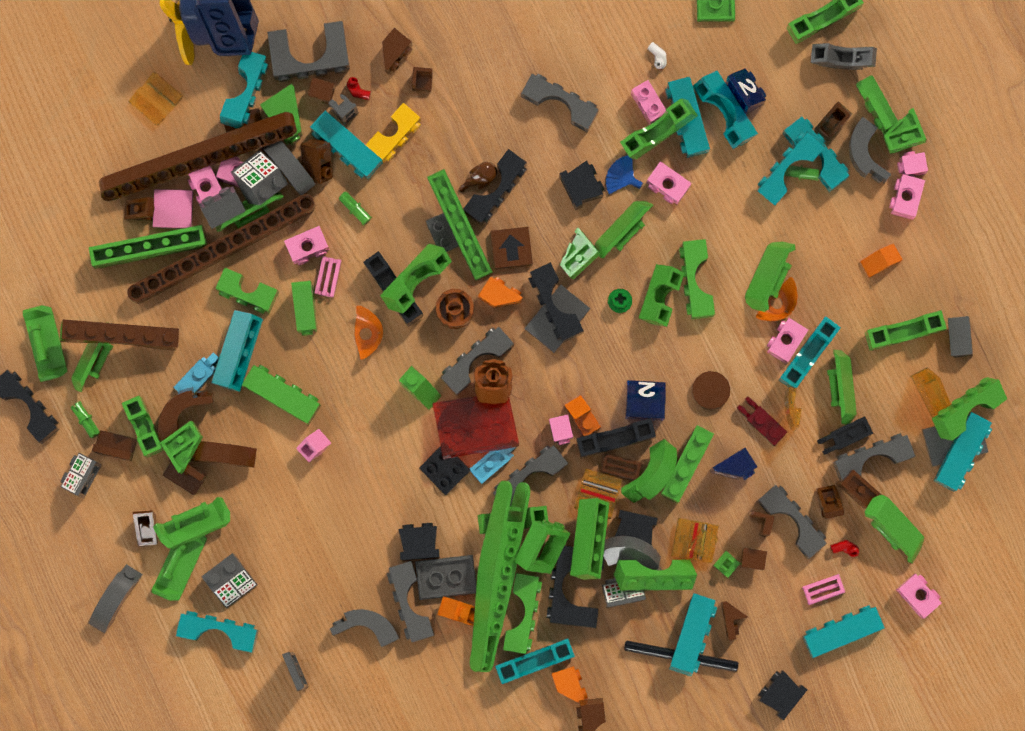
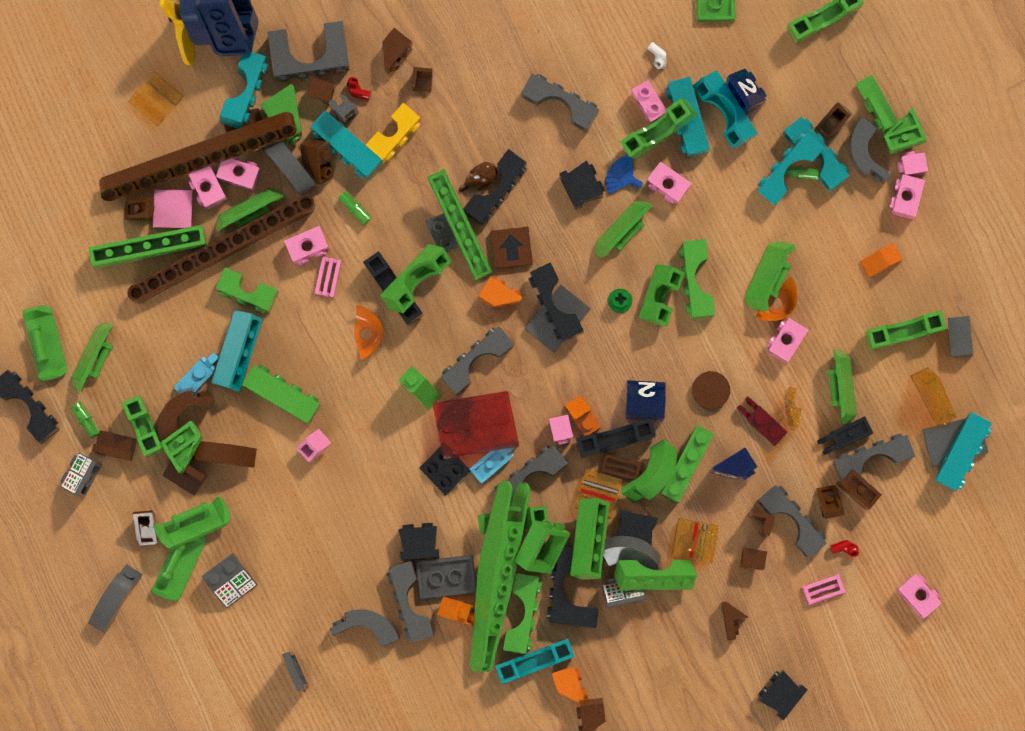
reddish brown arch [60,319,179,351] -> none
teal arch [176,611,259,653] -> none
dark grey brick [199,186,246,229] -> none
dark grey slope [231,151,288,205] -> none
bright green slope [291,281,317,336] -> none
dark orange brick [436,289,474,329] -> none
dark orange brick [474,359,513,404] -> none
bright green wing [560,228,601,280] -> none
black axle [624,641,739,672] -> none
teal brick [669,593,717,677] -> none
bright green tile [713,551,741,578] -> none
teal arch [779,316,841,391] -> none
teal brick [802,605,885,658] -> none
dark grey arch [811,43,877,70] -> none
bright green piece [865,495,924,564] -> none
bright green arch [932,377,1007,441] -> none

